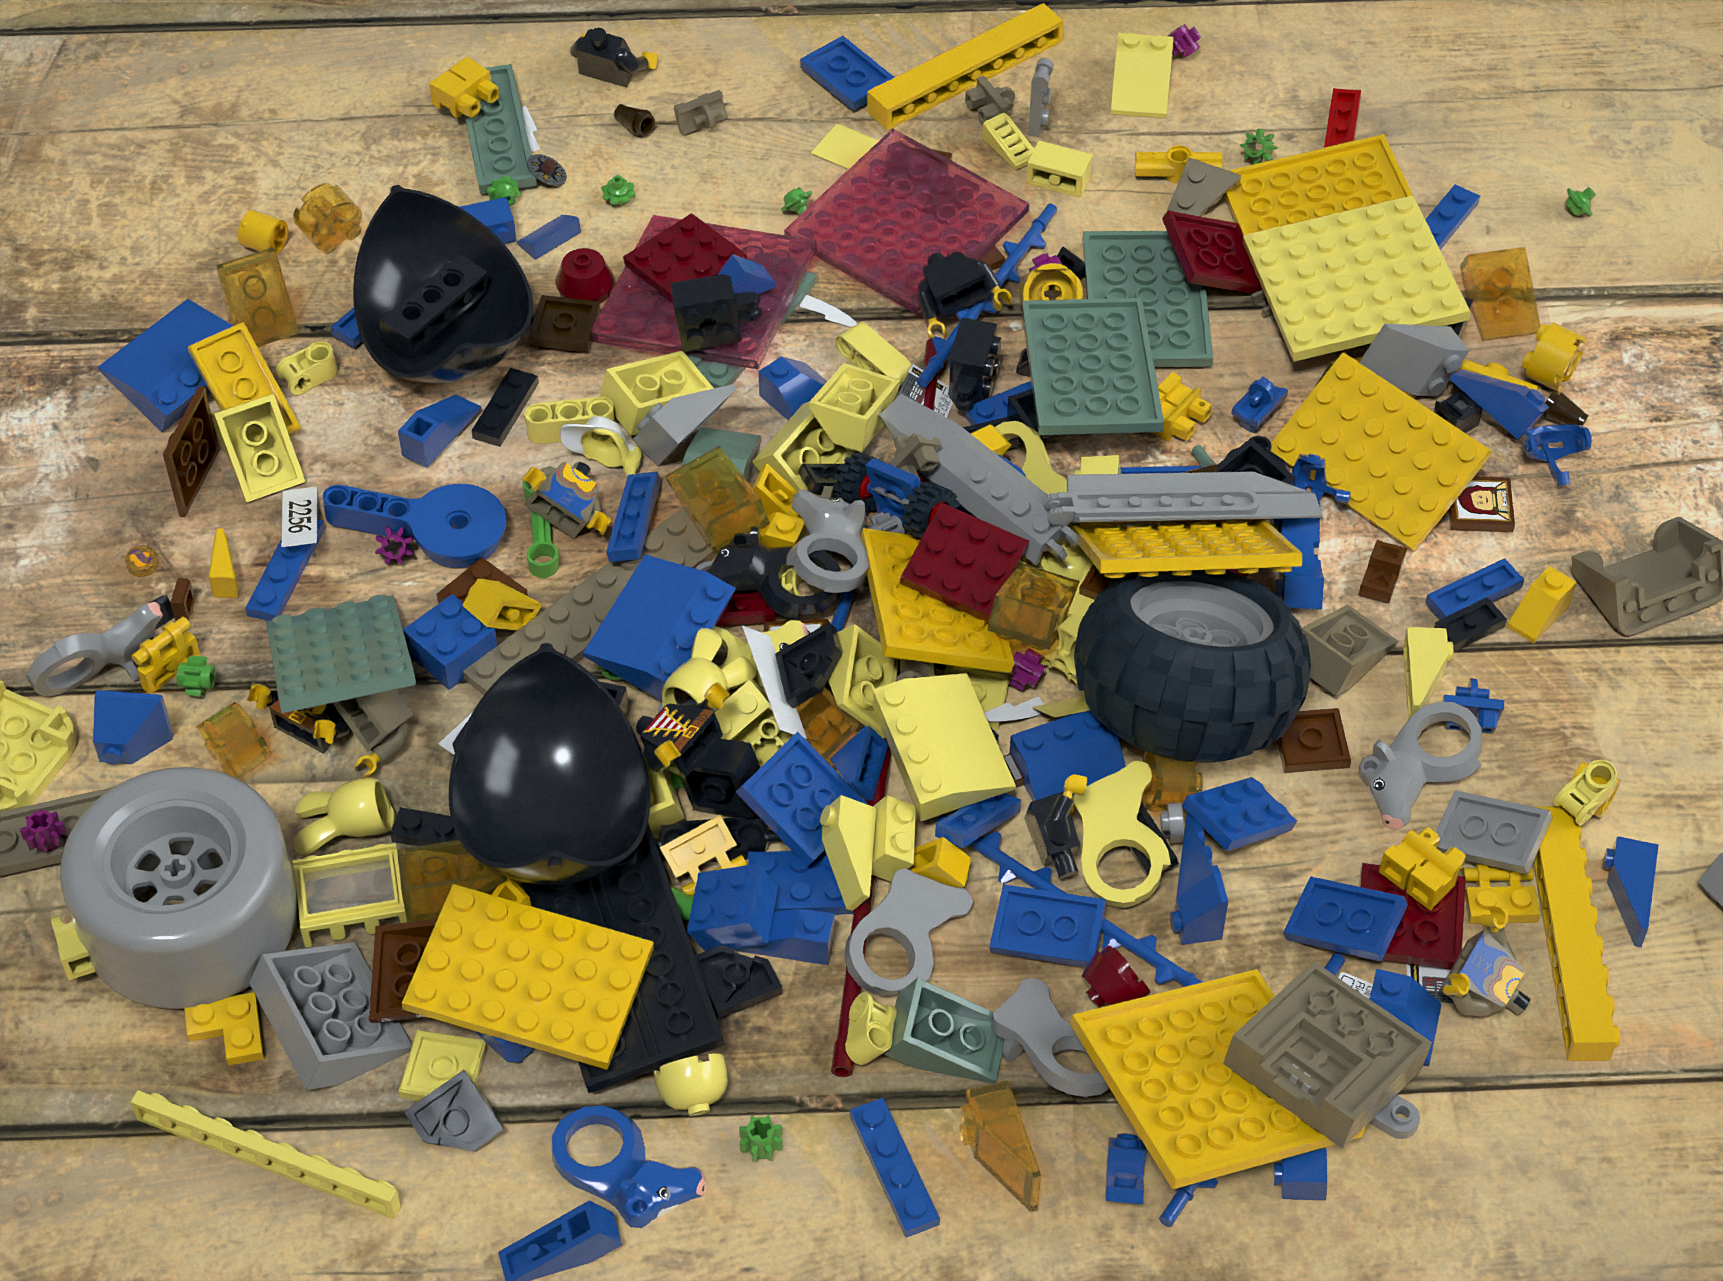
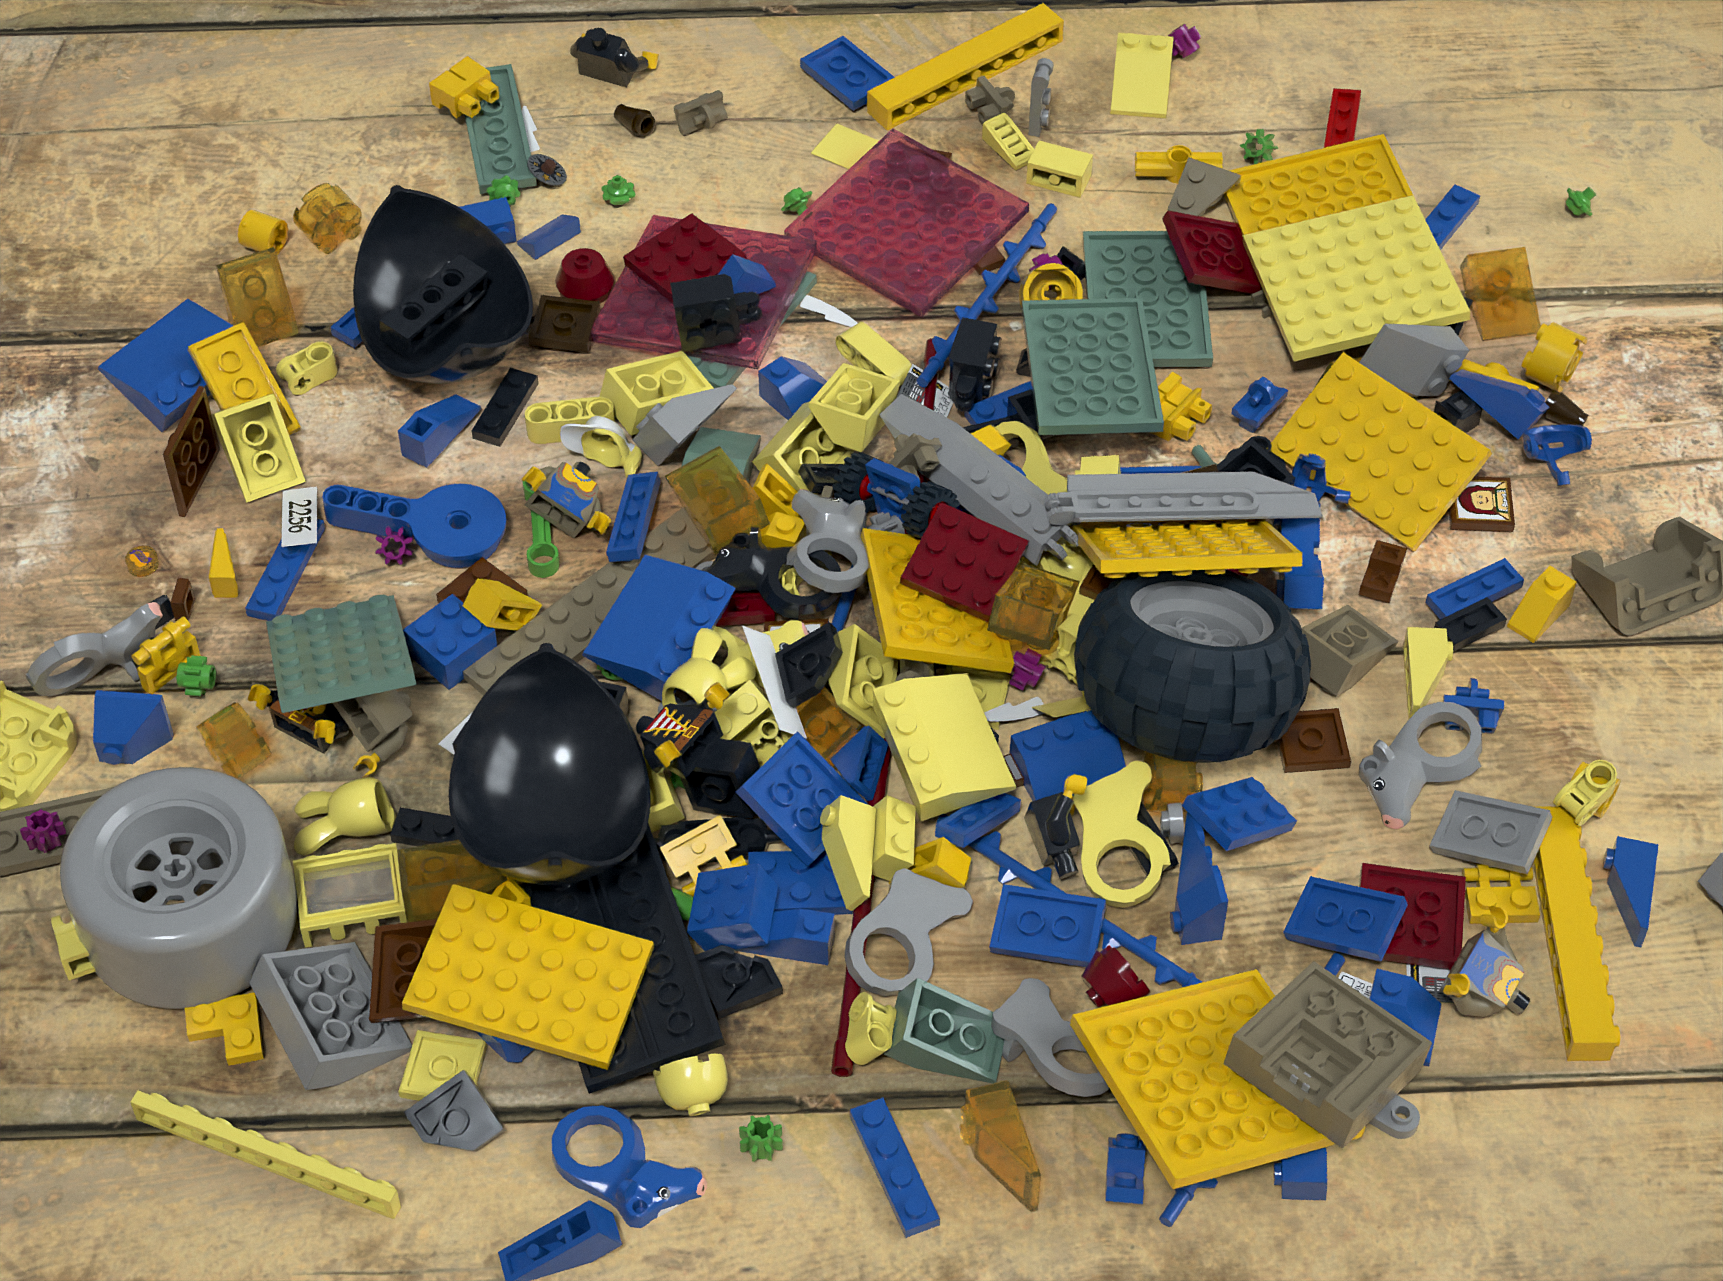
black torso [917,251,1011,339] -> none
yellow hips [1379,827,1466,911] -> none

